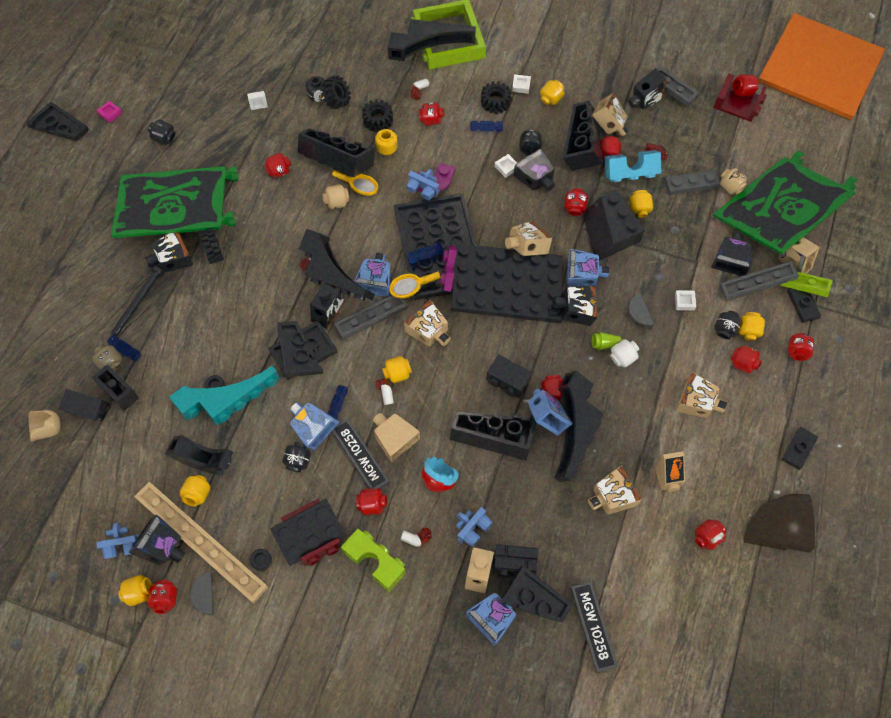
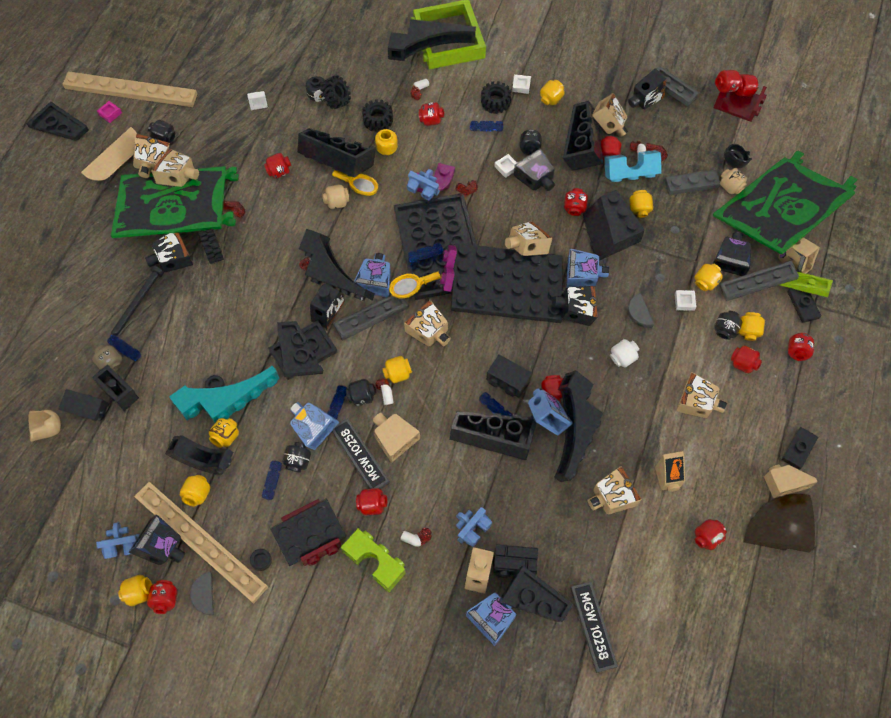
medium azure hair [421,457,459,493] -> none
lime cone [592,332,621,350] -> none
orange tile [758,13,885,120] -> none
none -> tan plate [63,72,197,107]
none -> tan brick [81,127,137,181]
none -> torso [133,134,170,178]
none -> tan torso [151,149,199,187]
none -> yellow head [209,418,239,448]
none -> clear red arm [223,201,246,217]
none -> clear blue axle [261,460,282,500]
none -> black head [346,379,376,406]
none -> clear red arm [455,180,478,196]
none -> clear blue axle [479,392,513,416]
none -> arm [630,141,646,162]
none -> yellow head [694,264,723,291]
none -> red head [715,70,742,93]
none -> black hair [724,144,752,169]
none -> tan slope [764,465,817,499]

